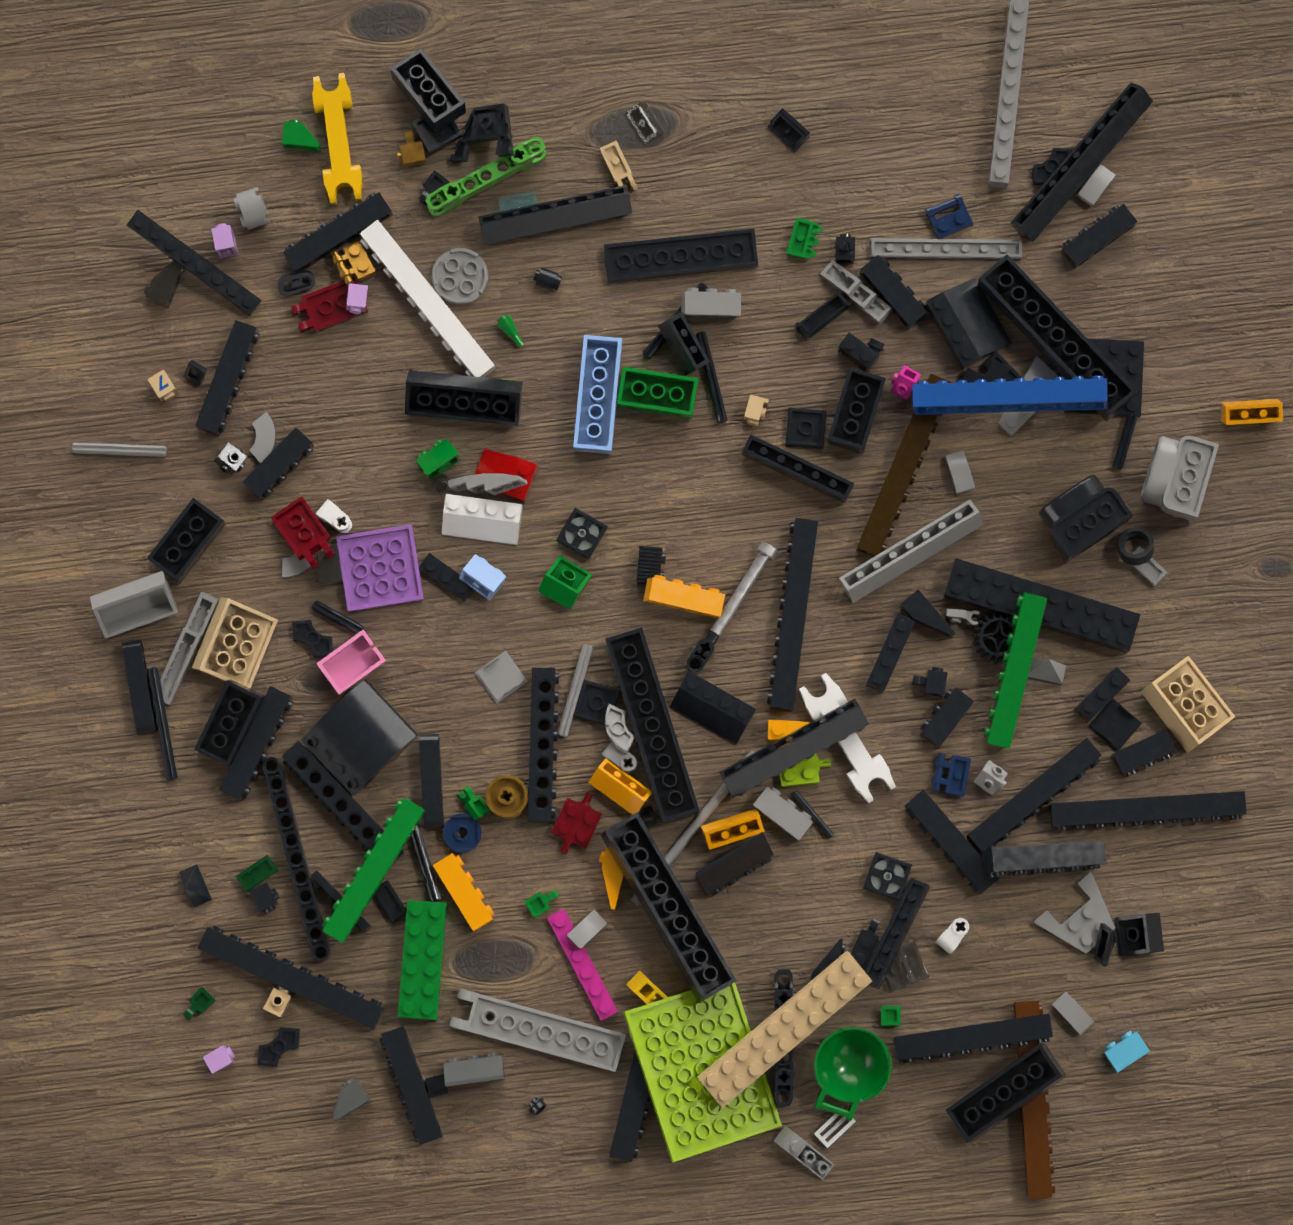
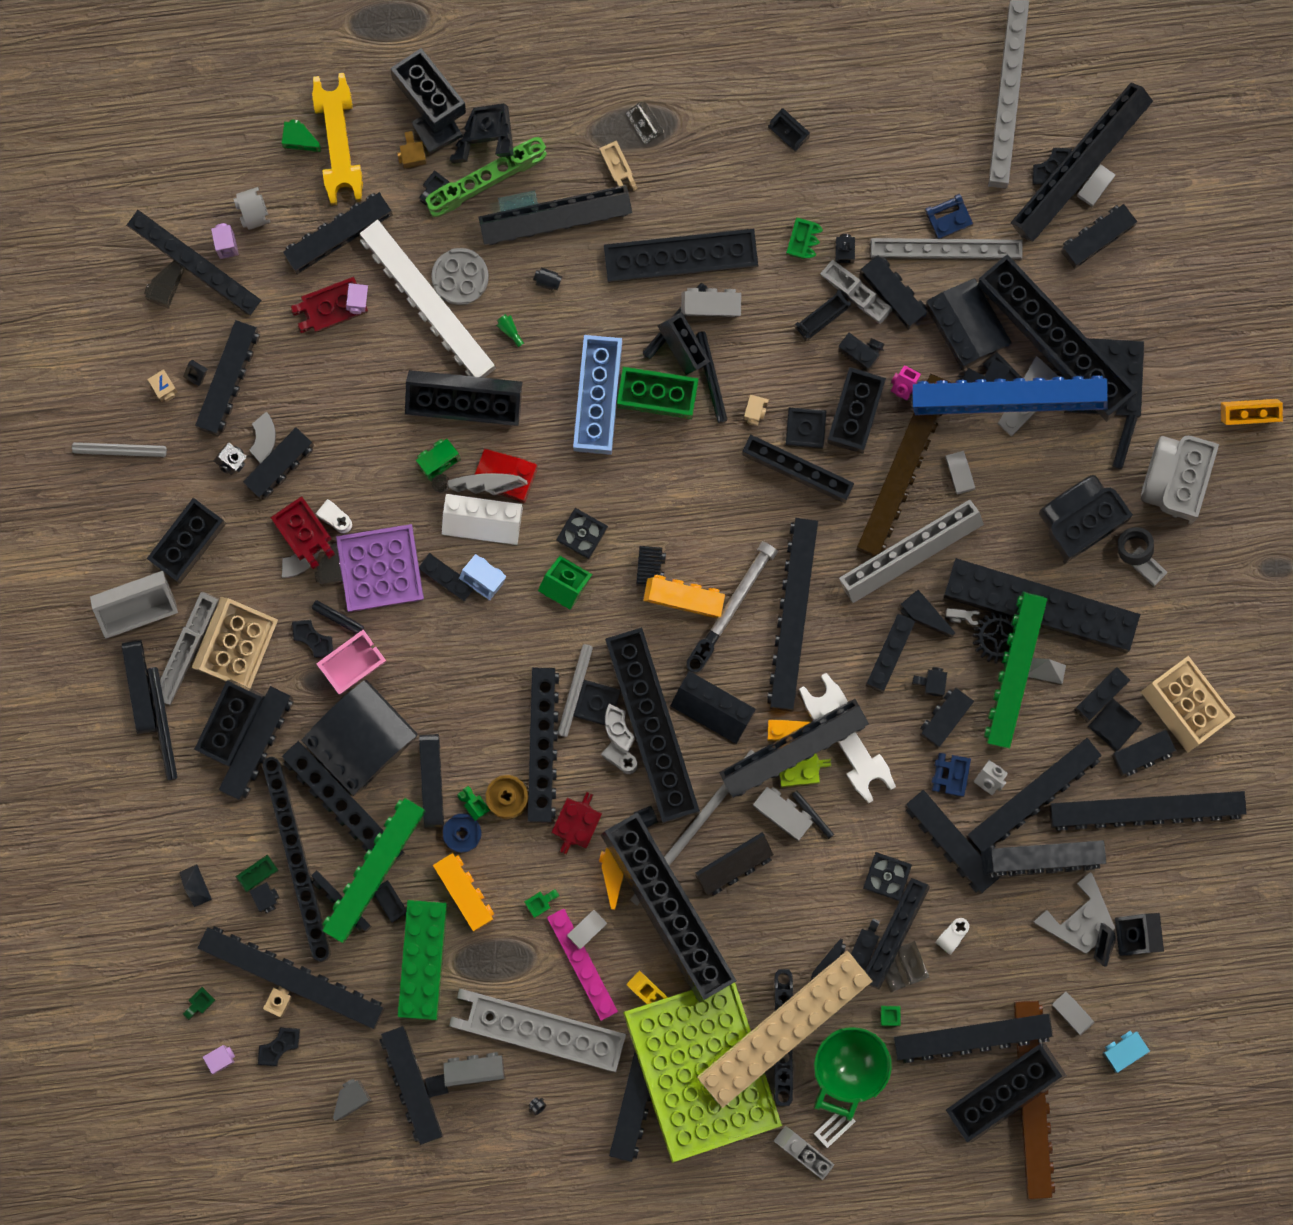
black plate [278,270,315,296] -> none
pearl gold plate [330,240,376,285] -> none
black axle [410,800,441,902] -> none
light grey piece [475,651,528,704] -> none
light orange brick [588,758,652,815] -> none
light orange brick [701,808,765,850] -> none

